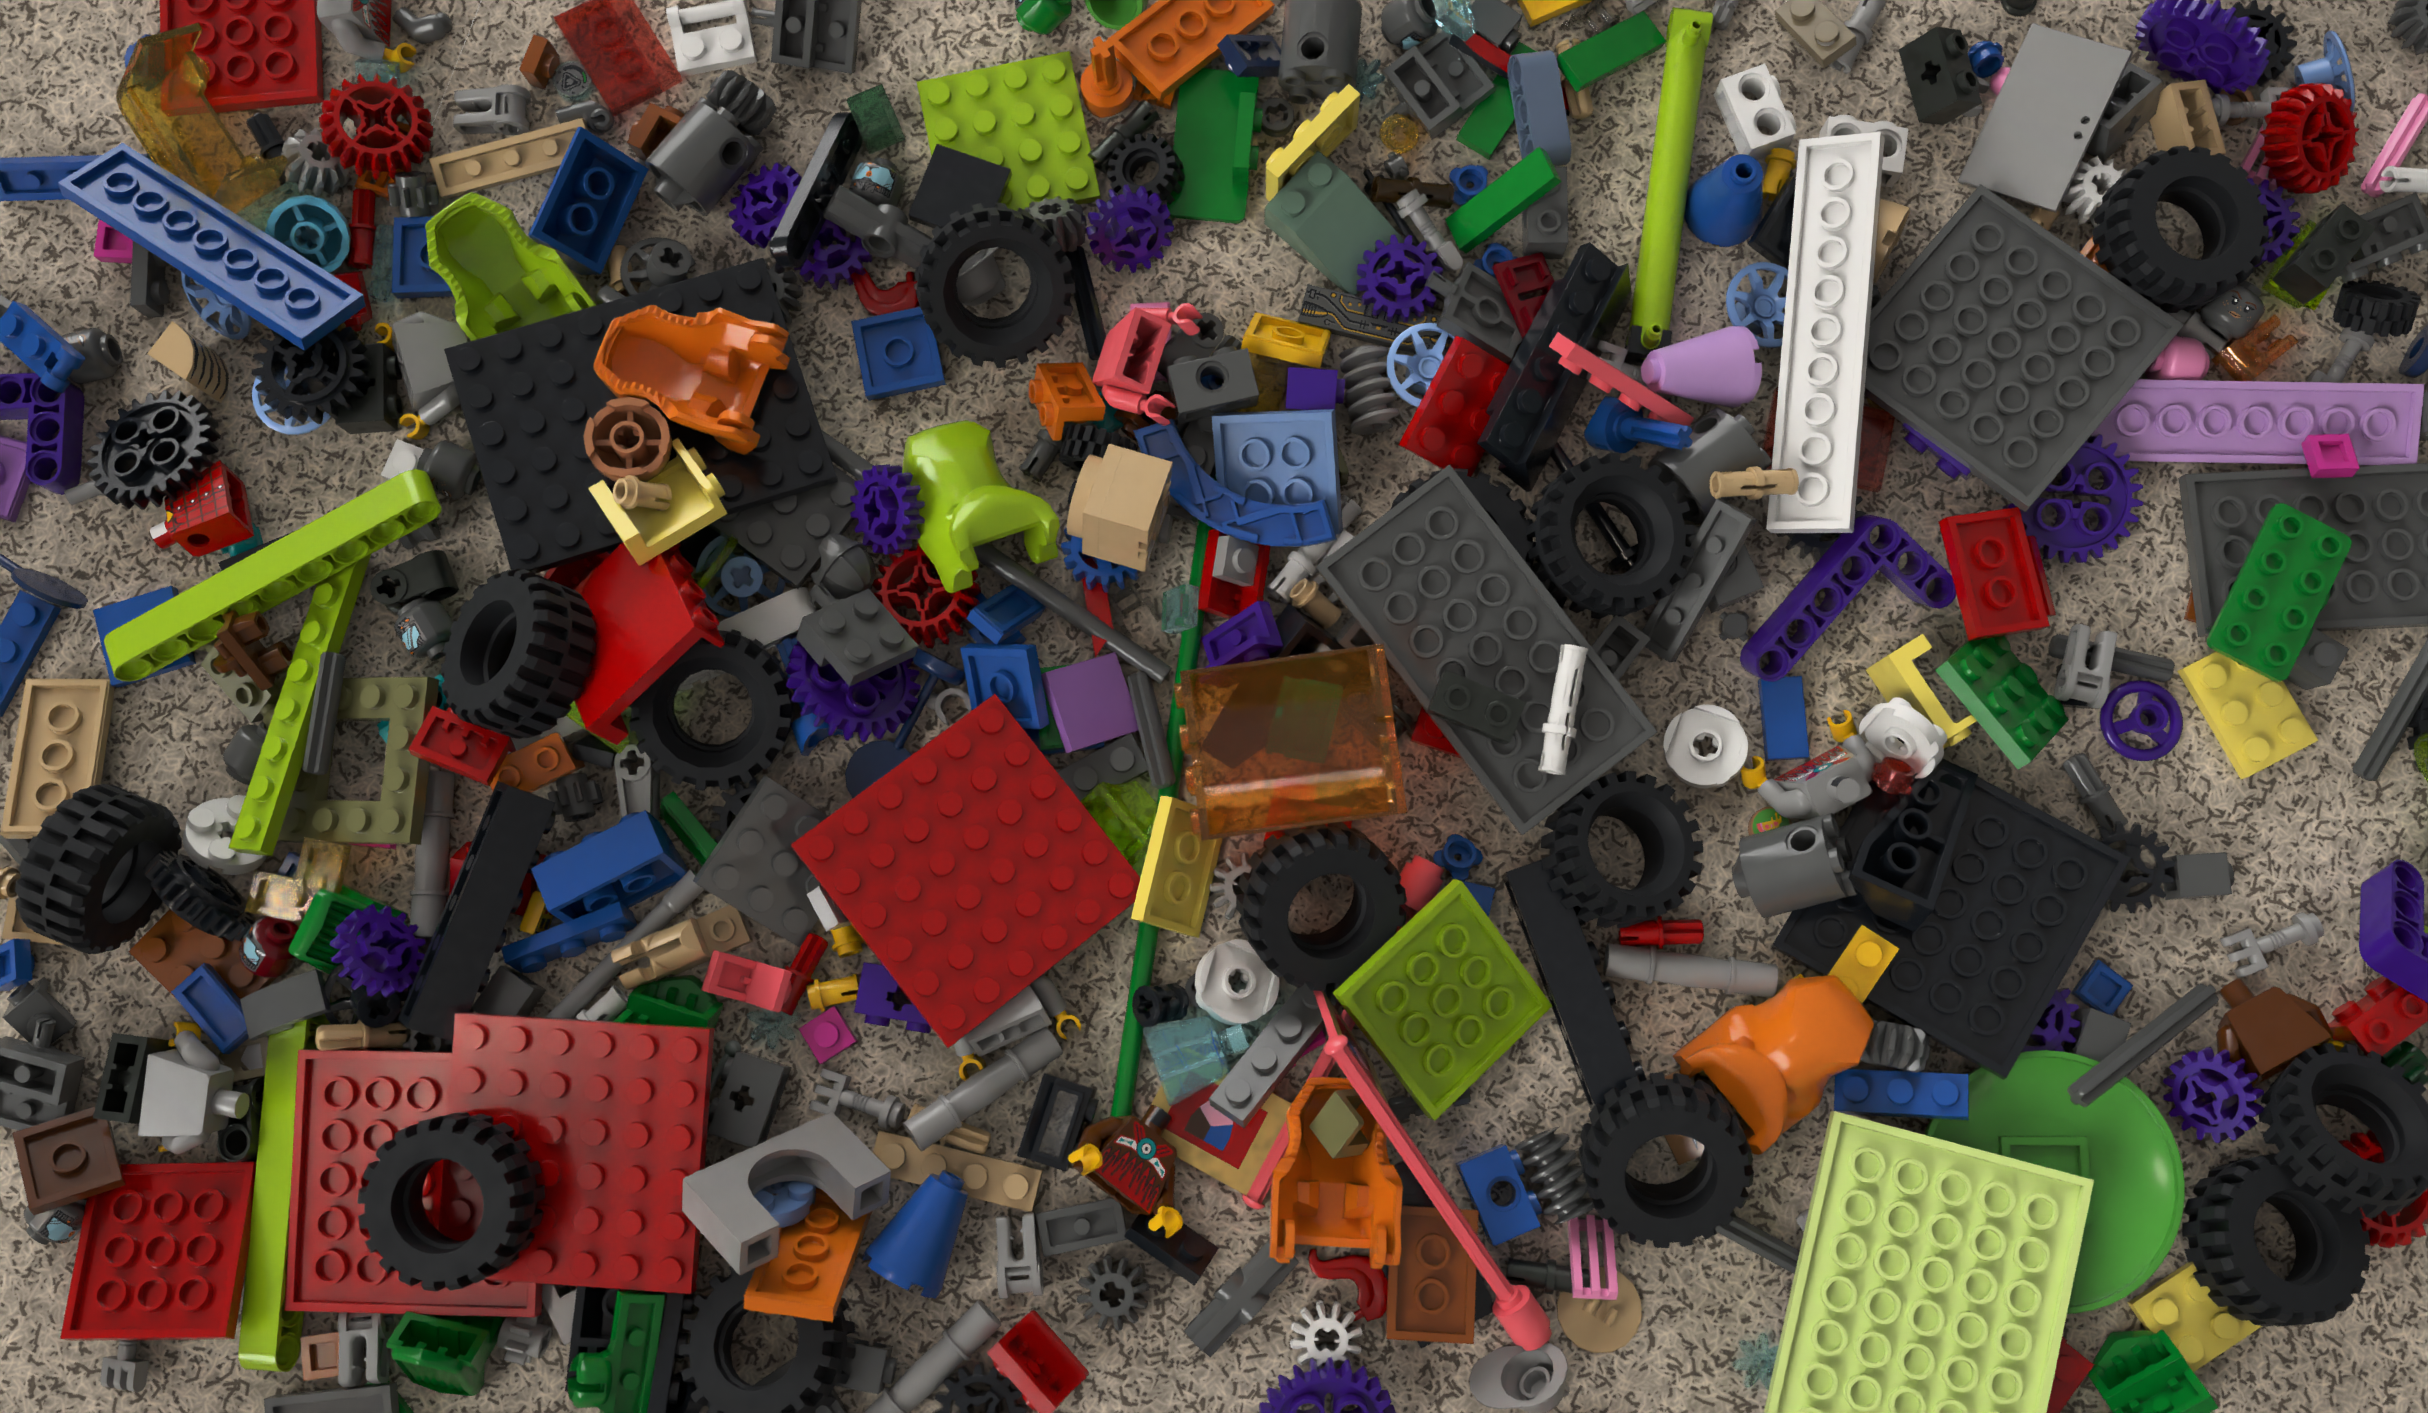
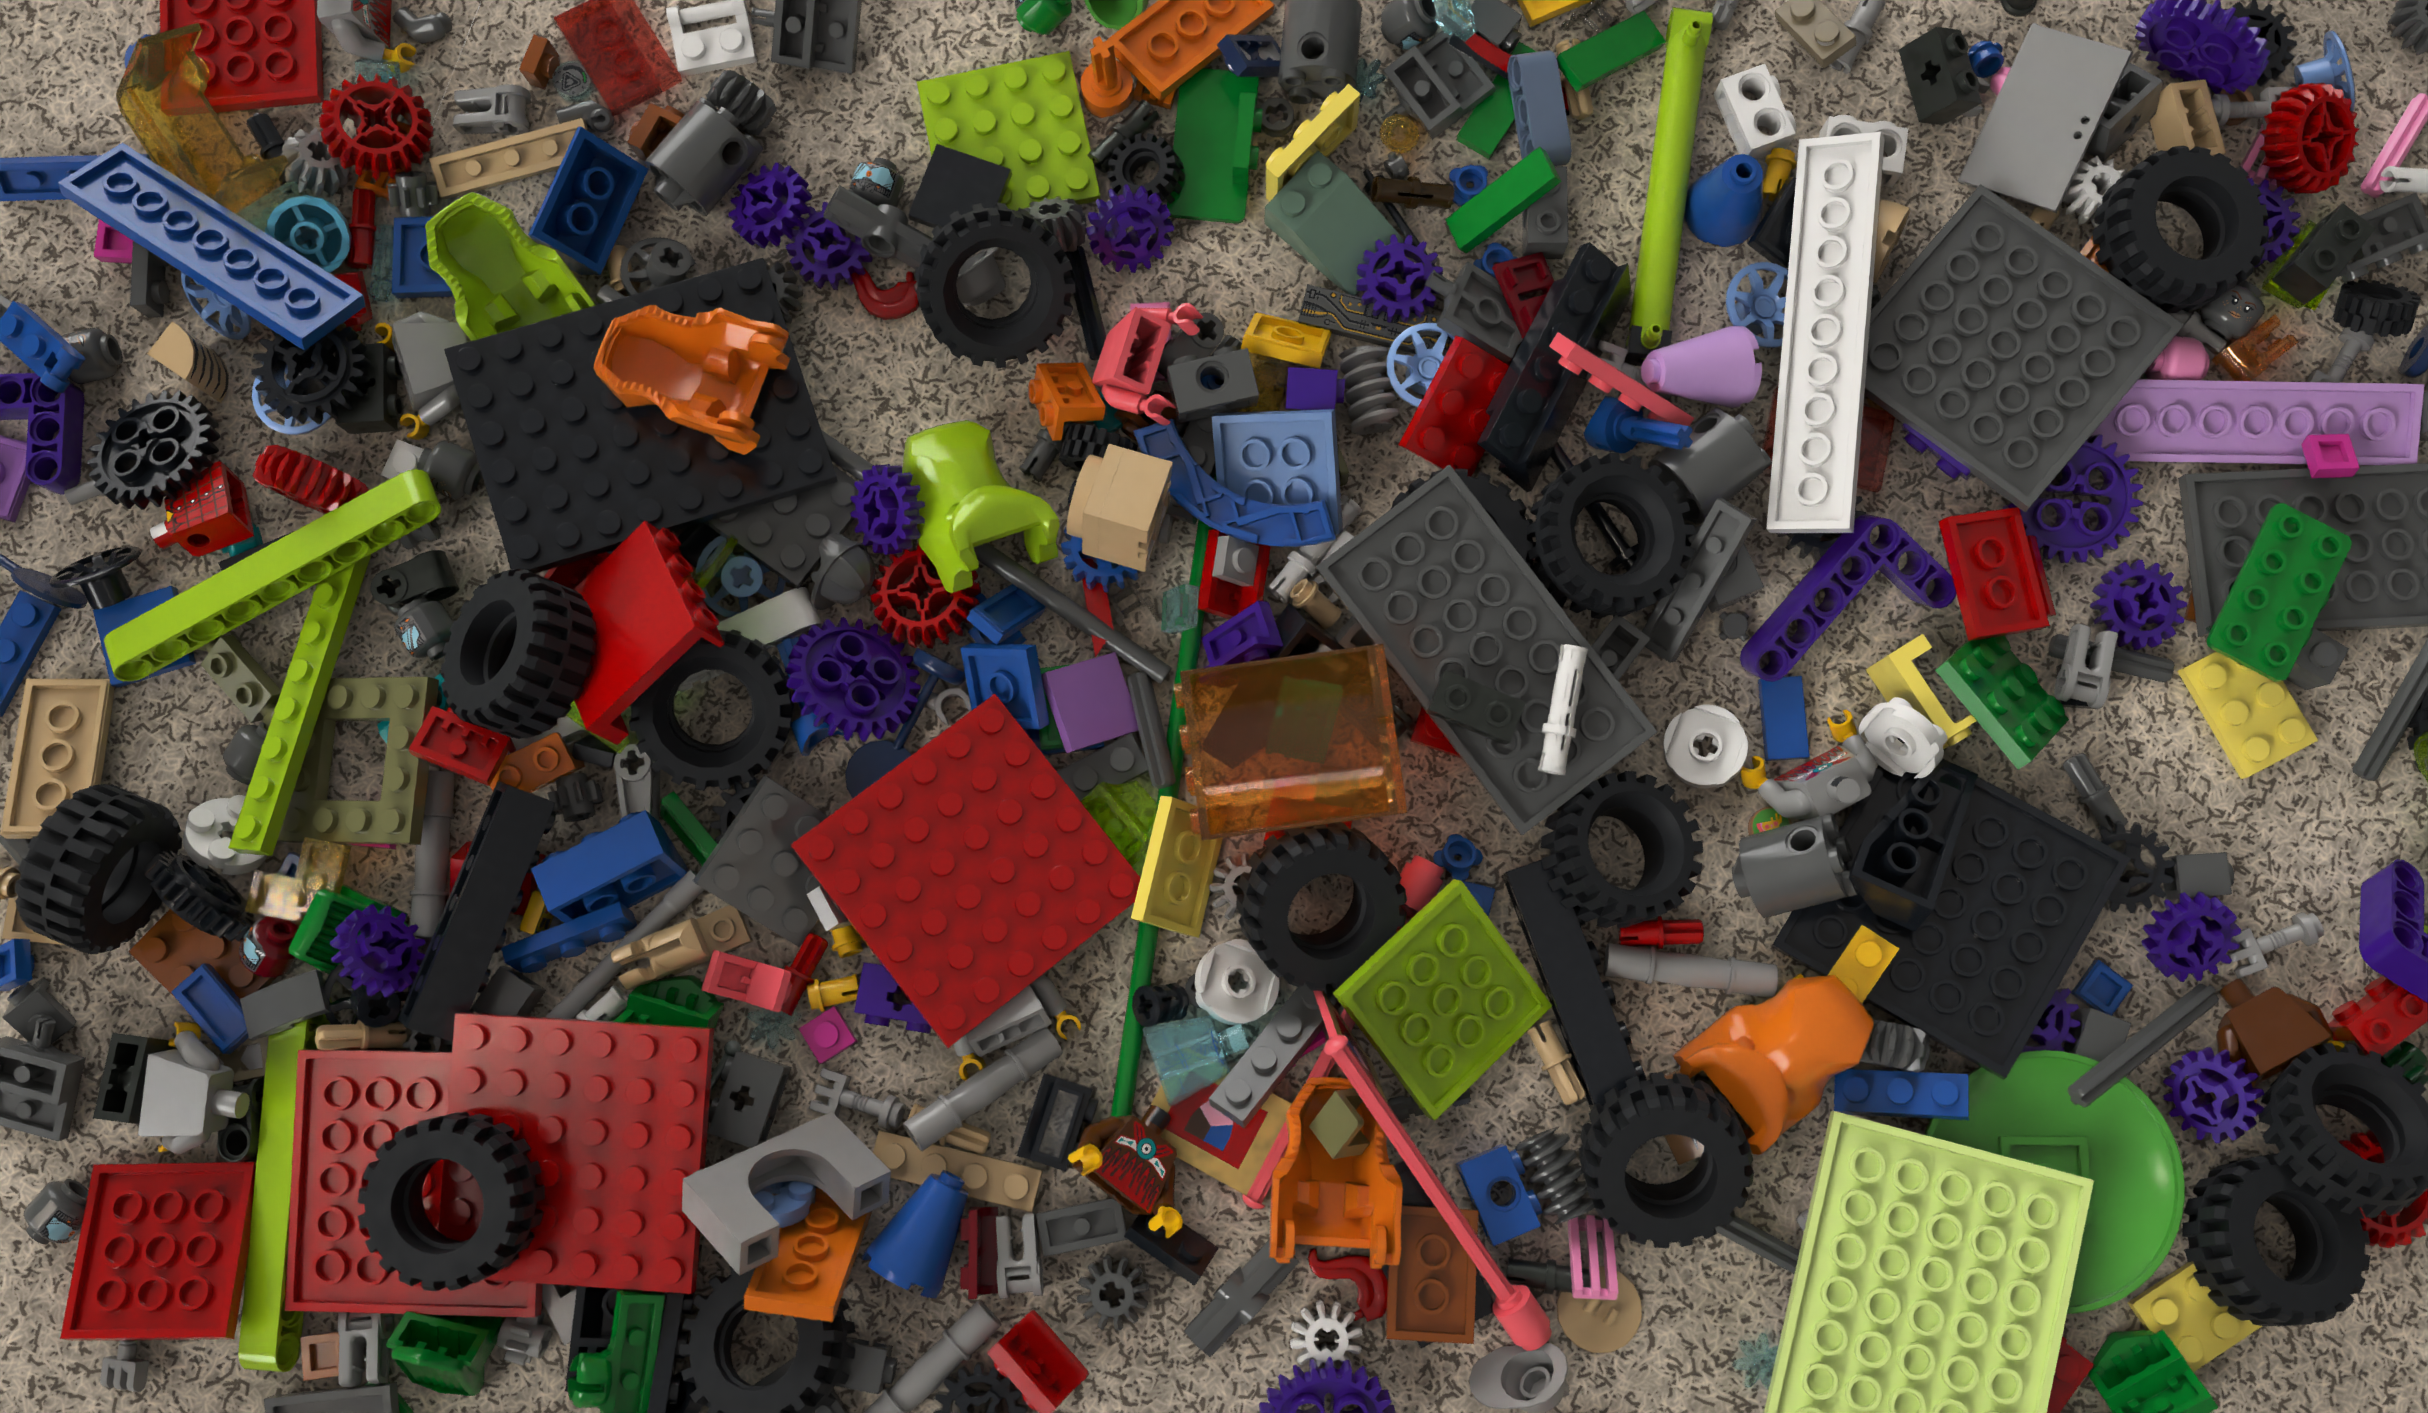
reddish brown plate [12,1107,126,1215] -> none
reddish brown hips [213,609,293,691] -> none
dark grey axle [303,652,346,775] -> none
nougat cylinder [583,397,673,482] -> none
light yellow panel [588,438,728,566] -> none
tan pin [613,475,672,511] -> none
black piece [770,112,863,268] -> none
dark grey plate [796,583,919,686] -> none
clear green panel [847,84,905,155] -> none
blue plate [851,307,946,401] -> none
light grey hinge [1396,189,1463,272] -> none
tan pin [1710,466,1799,500] -> none
clear red plate [1871,757,1915,795] -> none
dark purple piece [2099,680,2183,761] -> none
none -> black wheel [49,546,141,609]
none -> red gear [252,445,369,514]
none -> dark red piece [960,1207,998,1299]
none -> tan axle [1526,1020,1586,1105]
none -> dark purple gear [2090,560,2187,651]
none -> dark purple gear [2141,892,2242,982]

